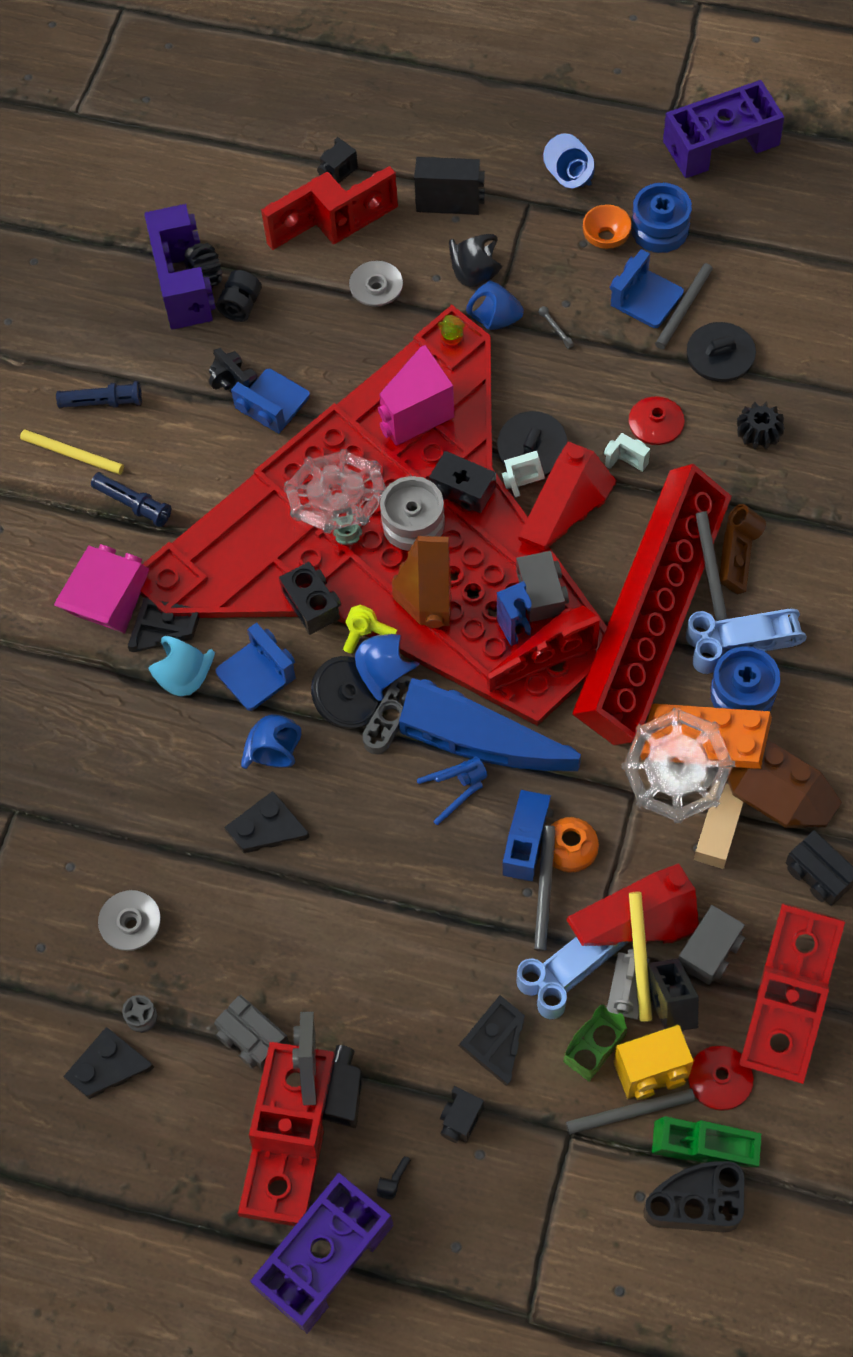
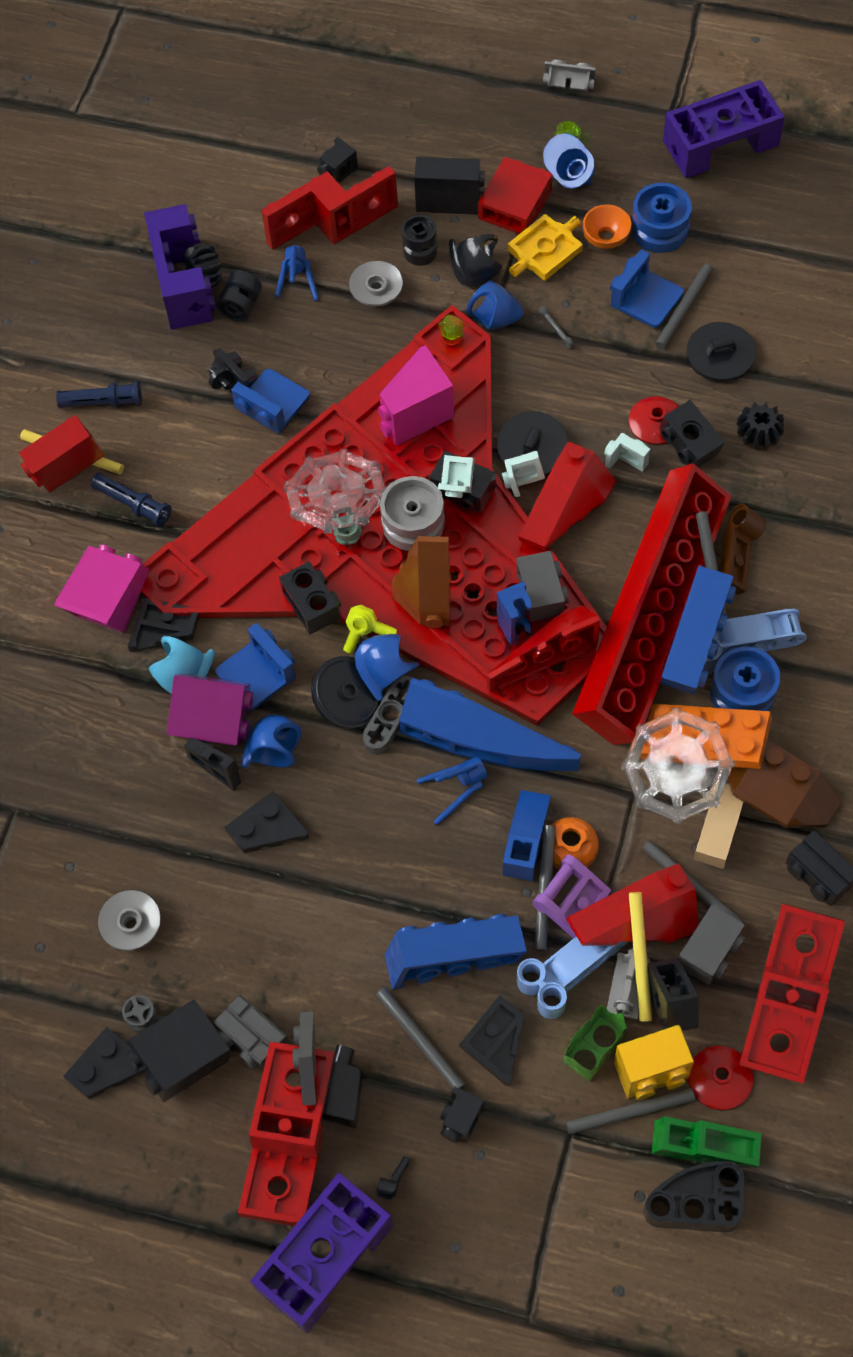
none -> red brick [18,414,105,493]
none -> black brick [127,999,230,1102]
none -> magenta brick [166,674,254,746]
none -> black wing [184,738,241,791]
none -> blue plant [275,245,319,301]
none -> dark grey bar [376,987,466,1089]
none -> blue wedge [384,914,527,990]
none -> black wheel [402,215,437,266]
none -> light aqua bracket [438,455,475,498]
none -> red brick [478,157,553,234]
none -> yellow plate [507,214,583,281]
none -> medium lavender plate [532,855,611,939]
none -> light grey hinge [543,59,596,92]
none -> clear neon green plate [555,121,581,139]
none -> dark grey bar [642,840,744,923]
none -> black brick [659,399,725,467]
none -> blue wedge [661,566,737,695]

